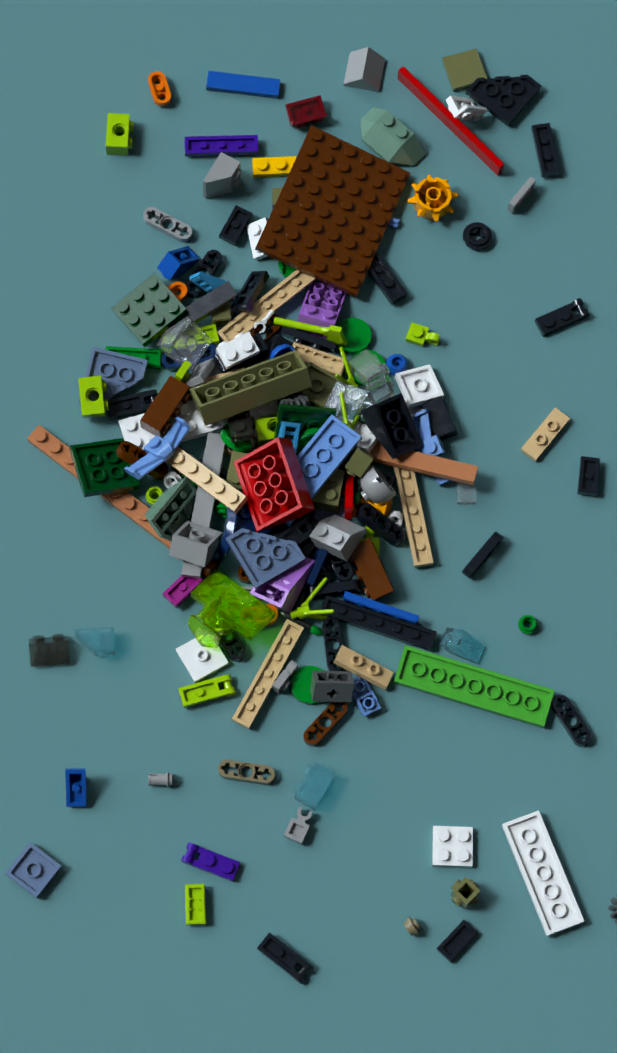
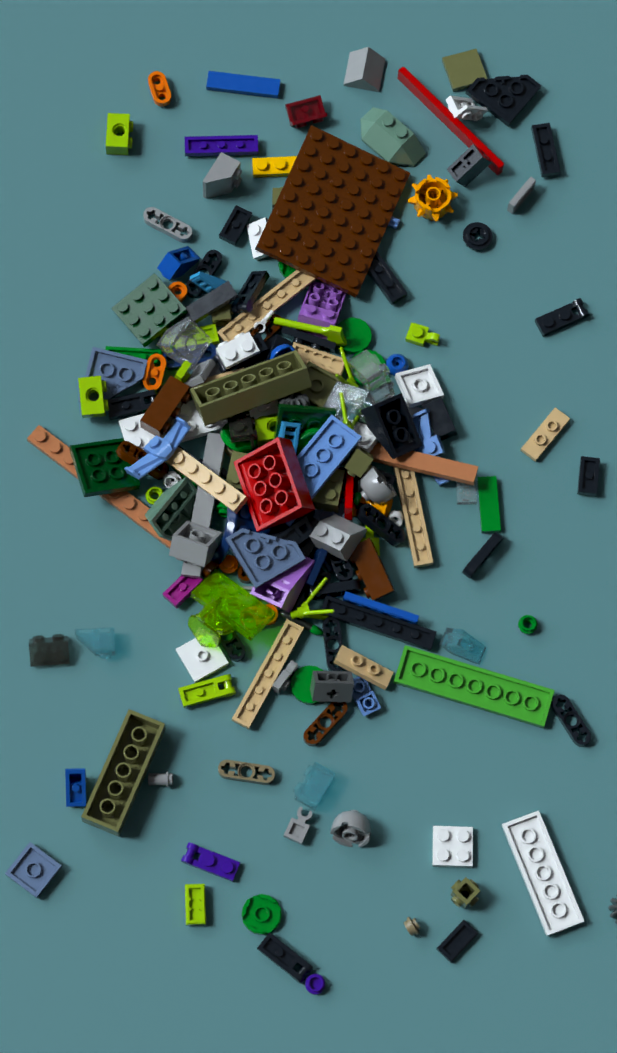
none -> olive brick [81,709,166,837]
none -> orange plate [143,353,167,390]
none -> orange plate [219,555,238,574]
none -> green tile [242,894,282,935]
none -> dark purple plate [305,974,325,995]
none -> light grey cylinder [330,810,371,847]
none -> black hinge [447,144,492,187]
none -> green tile [477,476,501,533]

